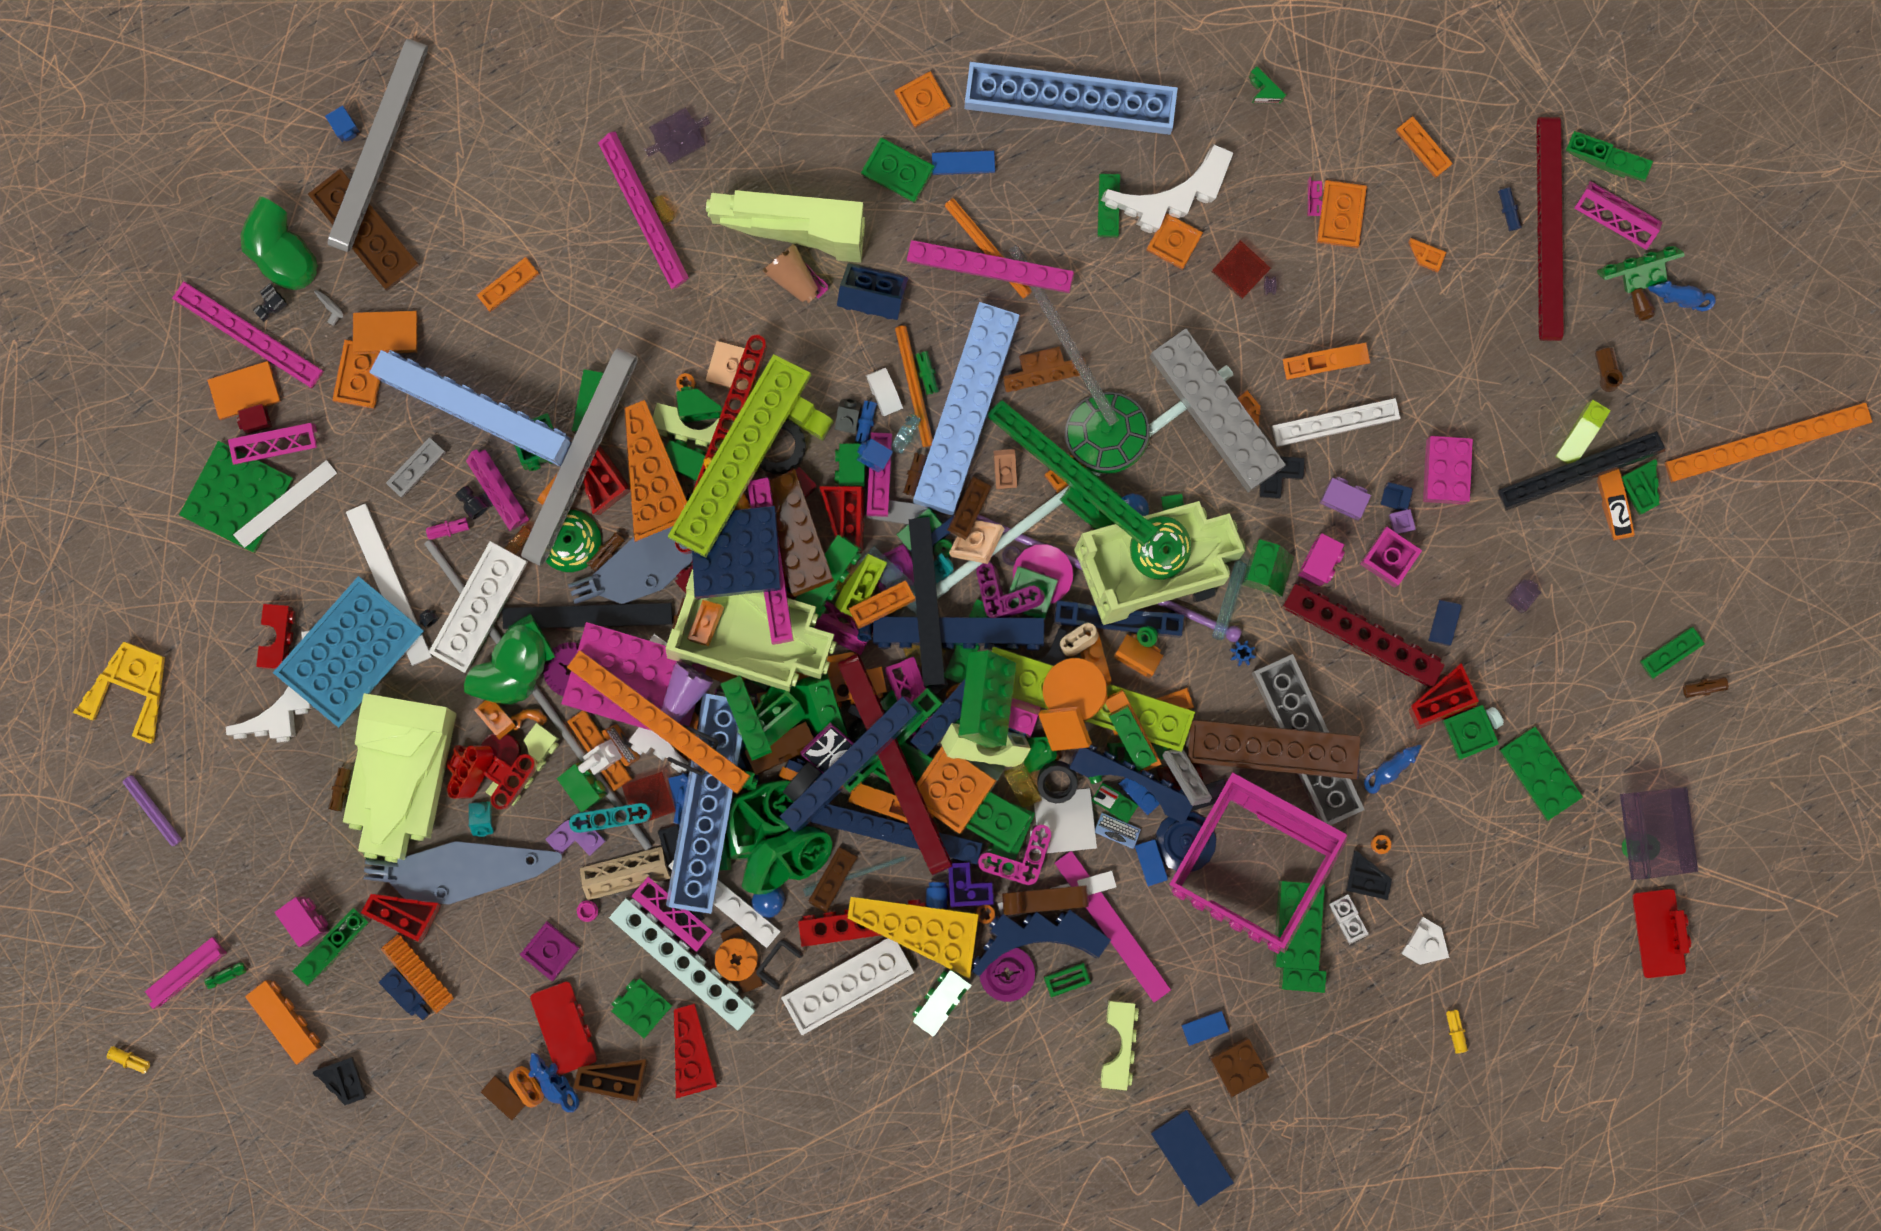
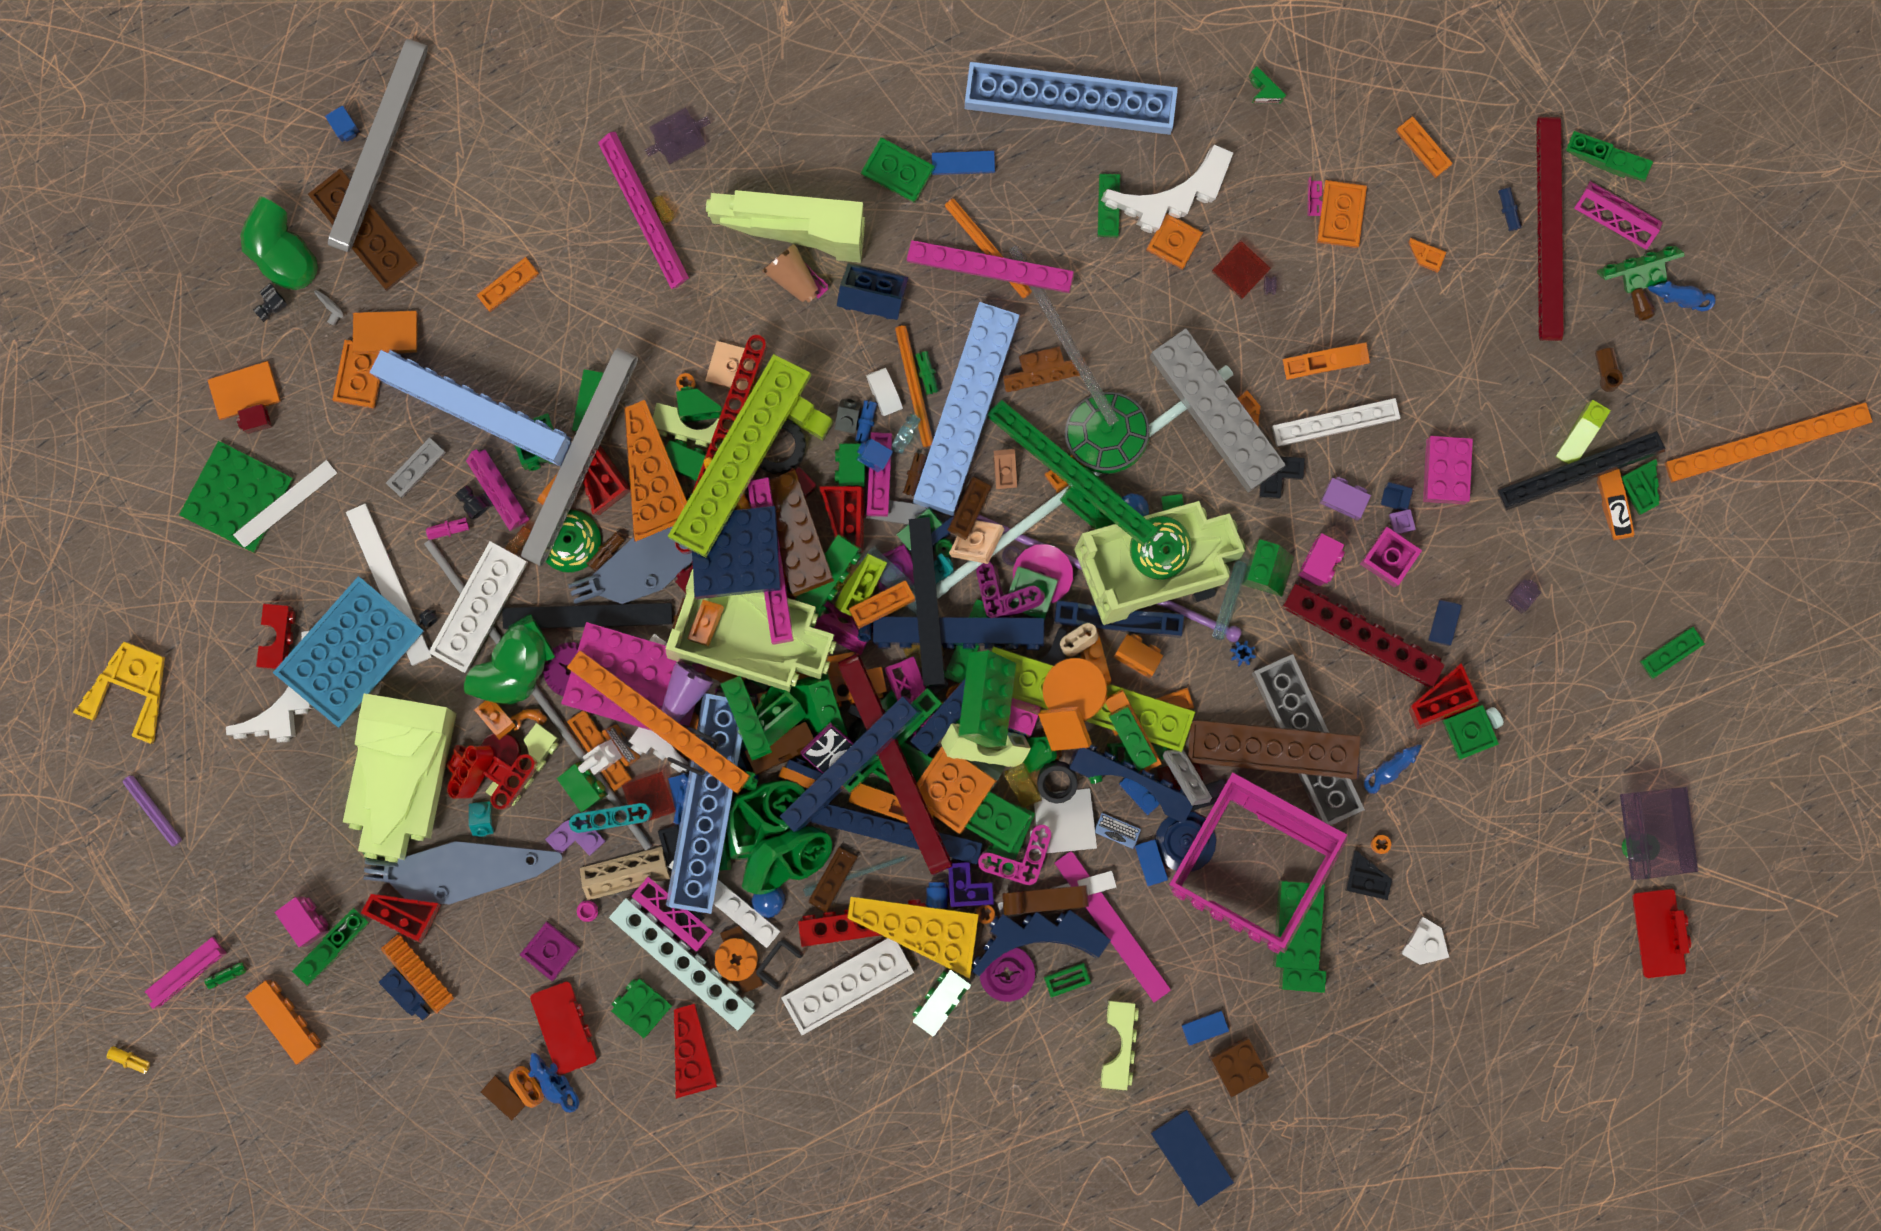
dark pink tile [172,281,324,389] -> none
dark pink fence [228,423,317,465] -> none
black wing [312,1057,367,1105] -> none
reddish brown pin [328,767,352,812] -> none
reddish brown wedge [573,1059,648,1104] -> none
black tyre [783,762,821,802] -> none
orange tile [894,71,951,128] -> none
green slope [1091,783,1138,823] -> none
green plate [1137,626,1158,647] -> none
white slope [1329,895,1368,945] -> none
yellow axle [1446,1010,1468,1054] -> none
green plate [1499,727,1583,821] -> none
reddish brown pin [1683,677,1729,699] -> none

